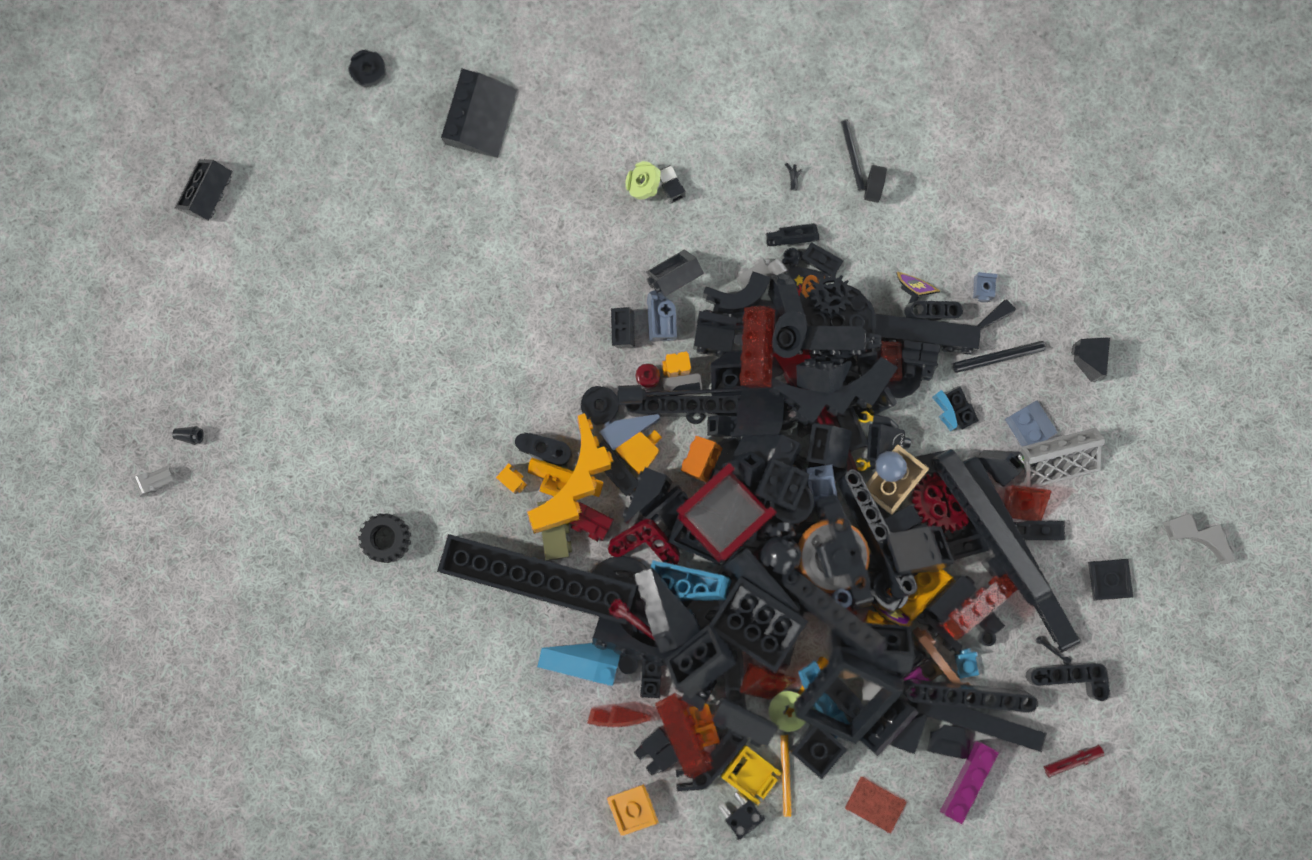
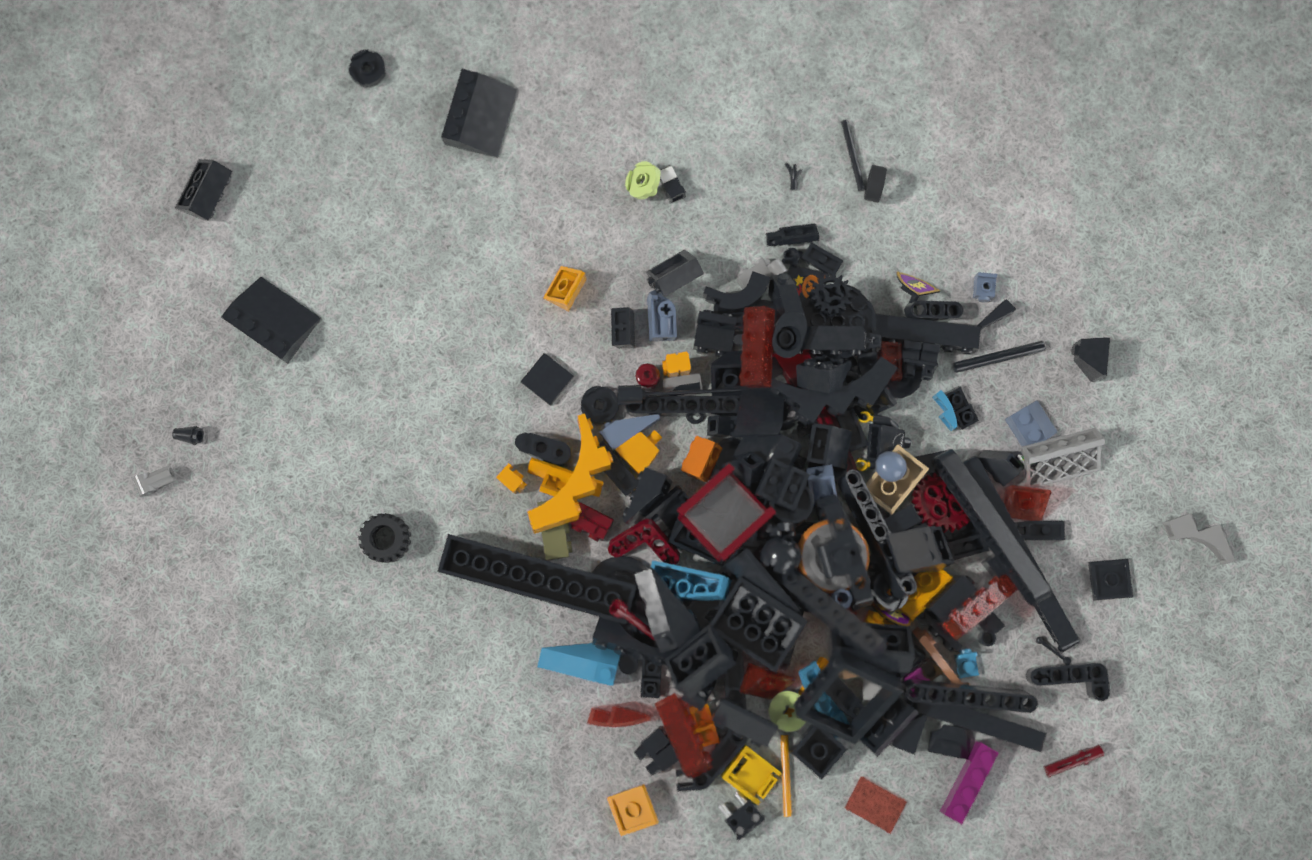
none -> black slope [221,276,321,364]
none -> black tile [520,353,574,406]
none -> light orange slope [543,266,587,312]

